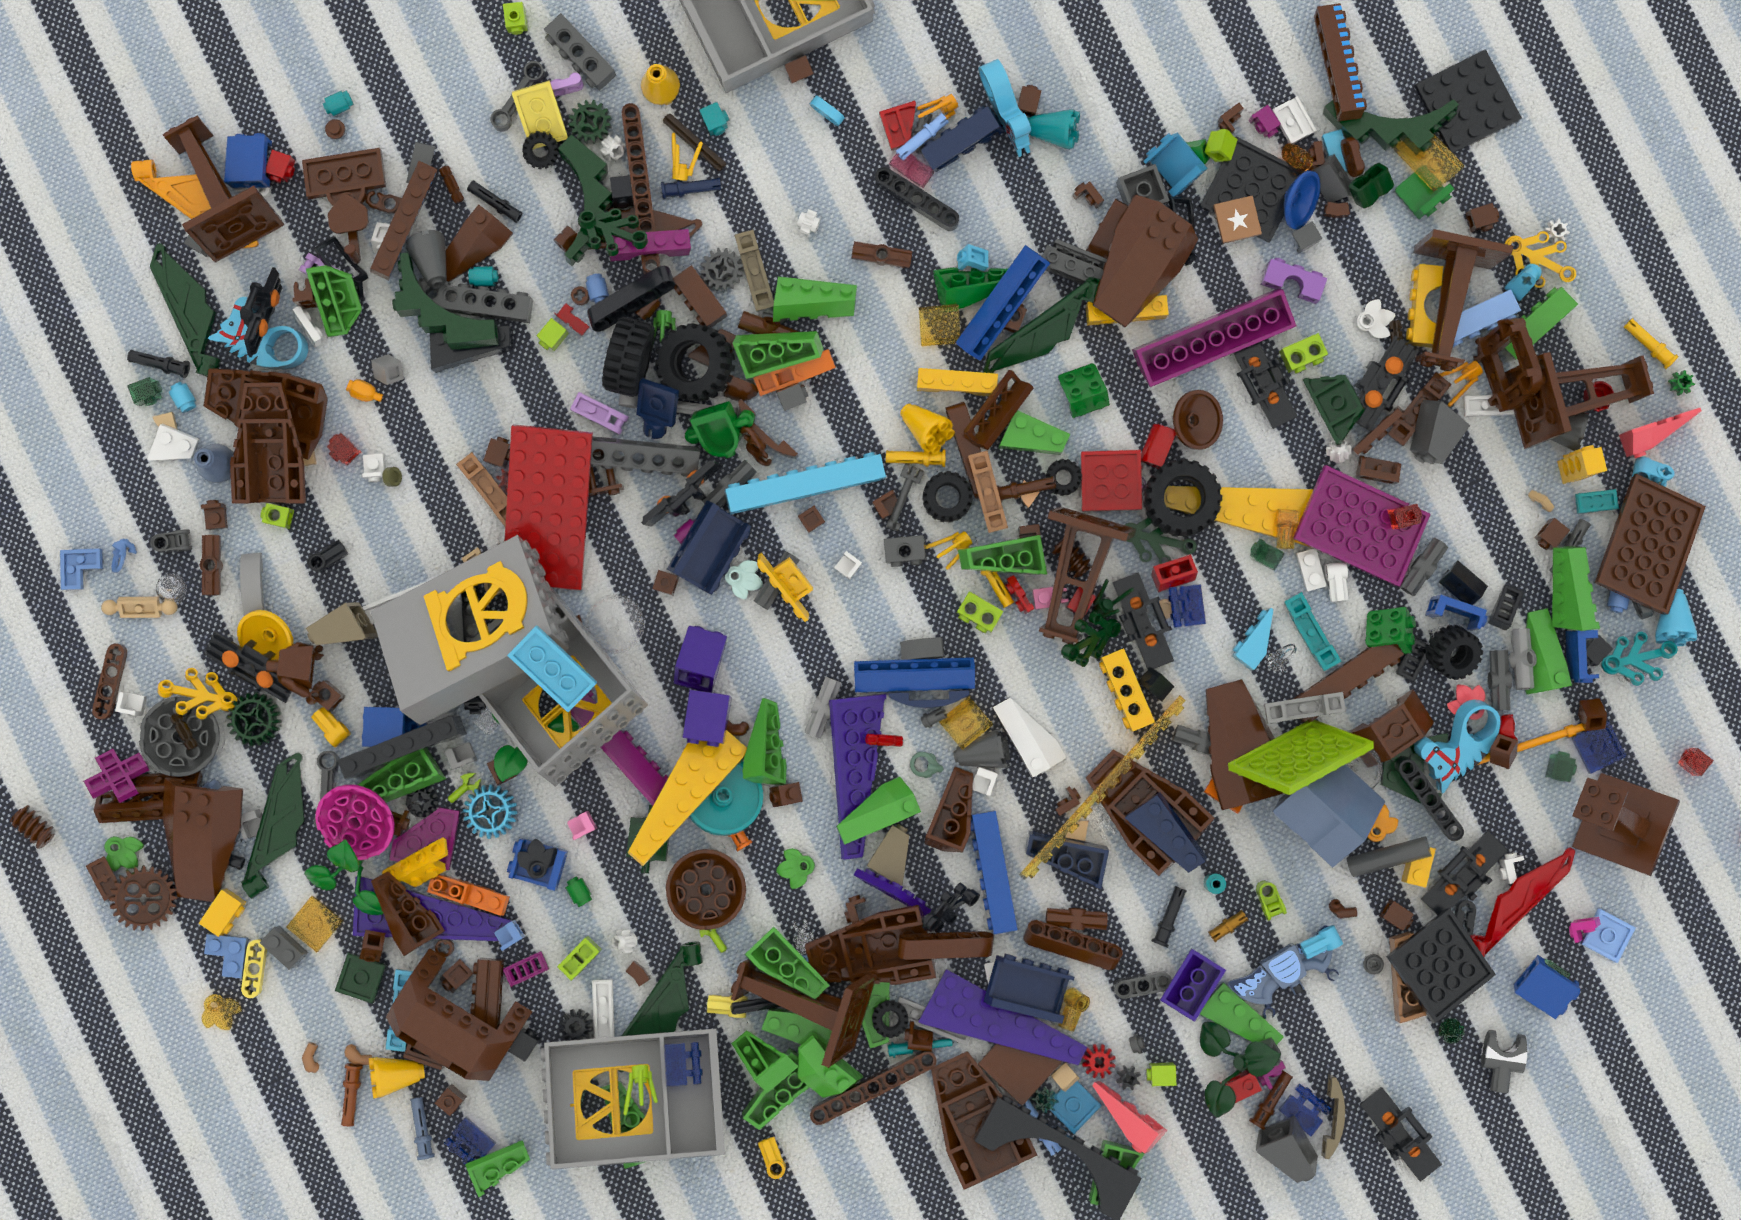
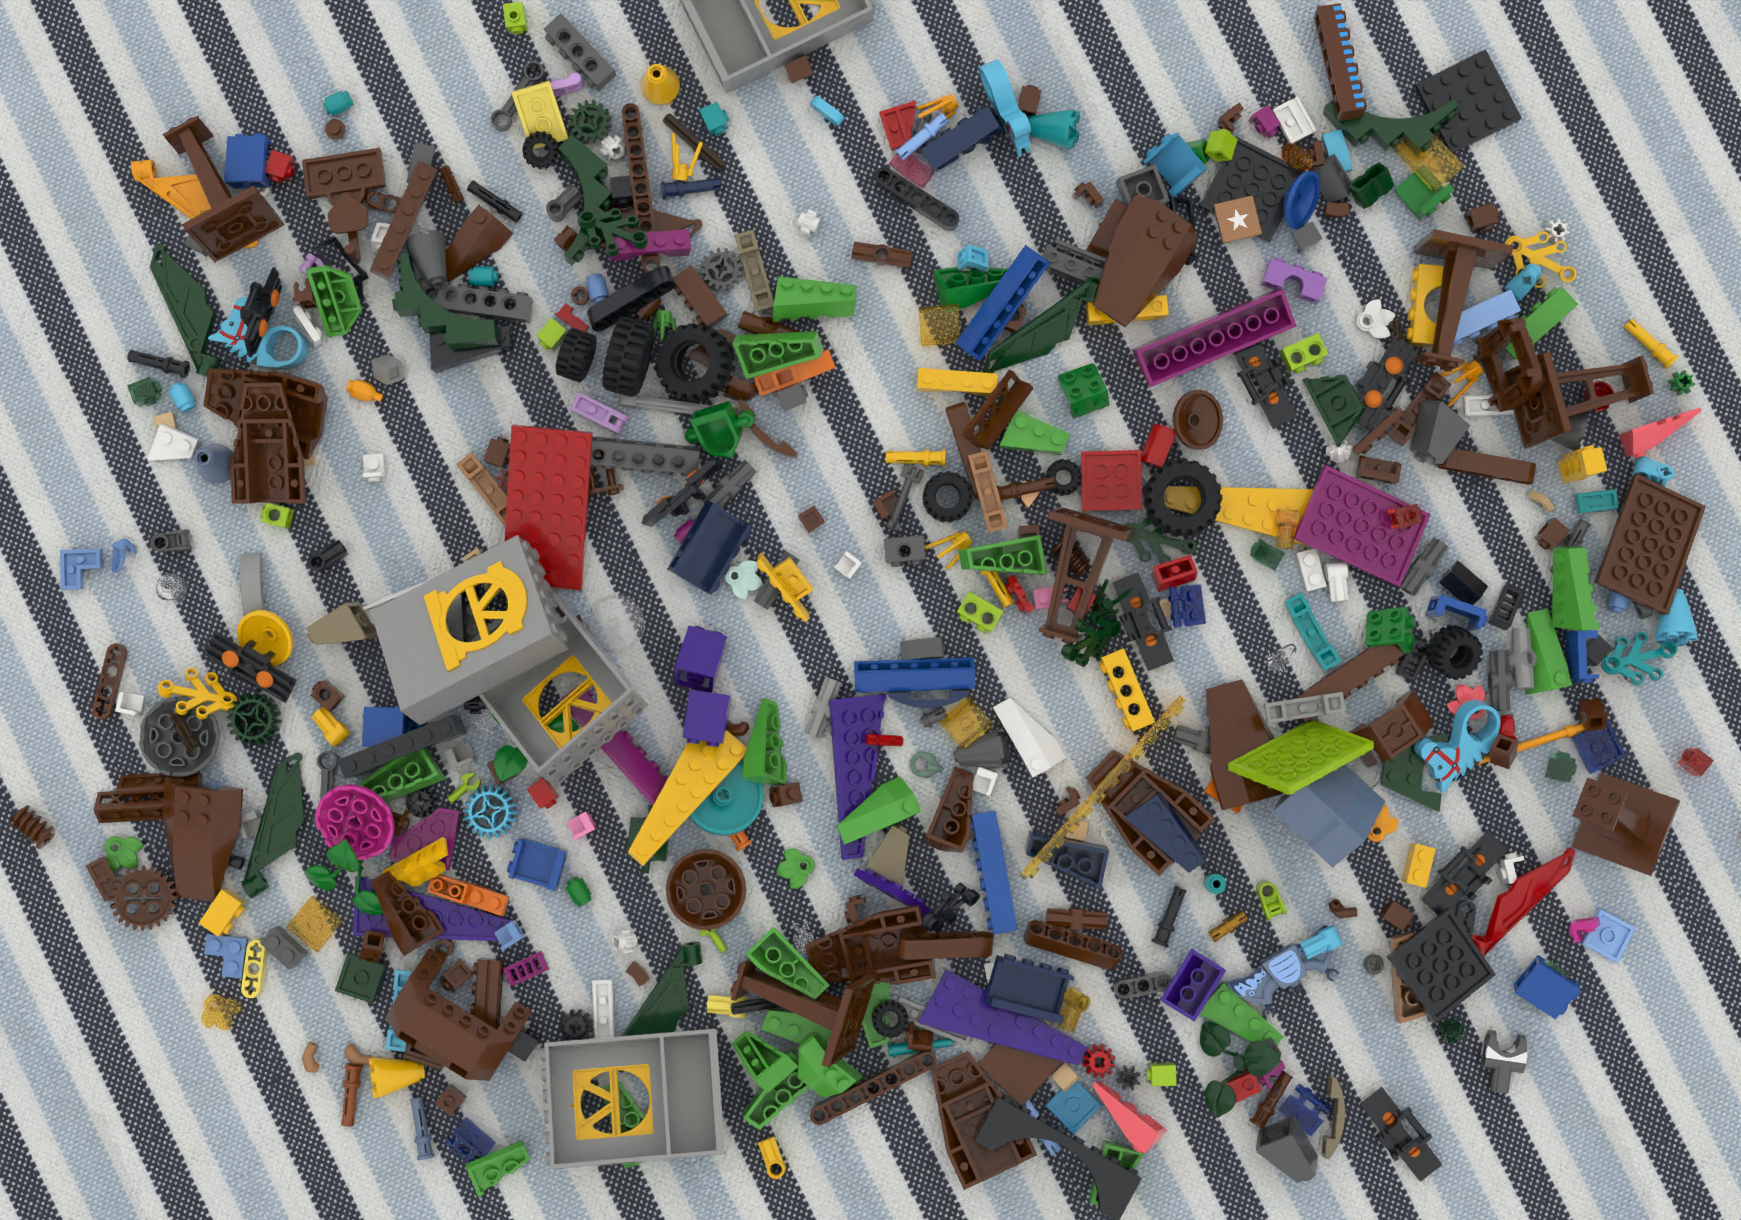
magenta plate [83,749,149,803] -> none
tan plate [101,597,178,618] -> none
reddish brown piece [199,535,223,596] -> none
reddish brown bracket [201,500,228,530] -> none
reddish brown torso [266,642,324,705] -> none
clear red brick [327,433,361,466] -> none
olive tile [382,467,402,487] -> none
medium azure plate [507,625,597,712] -> none
black plate [517,839,557,879] -> none
lime brick [557,936,602,981] -> none
lime plant [623,1065,658,1115] -> none
dark blue plate [636,378,679,439] -> none
reddish brown brick [652,570,679,596] -> none
clear blue plate [664,1042,703,1087] -> none
medium azure brick [724,452,886,515] -> none
reddish brown piece [740,426,772,466] -> none
yellow cone [900,403,955,454] -> none
clear green gear [1032,1087,1059,1114] -> none
dark grey plate [1129,1034,1145,1054] -> none
black brick [1138,667,1175,702] -> none
medium azure slope [1232,608,1273,670] -> none
reddish brown plate [1341,137,1365,177] -> none
dark grey brick [1347,836,1432,877] -> none
black beam [1395,756,1464,841] -> none
none -> red brick [527,778,559,809]
none -> dark grey piece [546,184,584,222]
none -> black tyre [556,328,597,383]
none -> reddish brown beam [1437,449,1536,484]

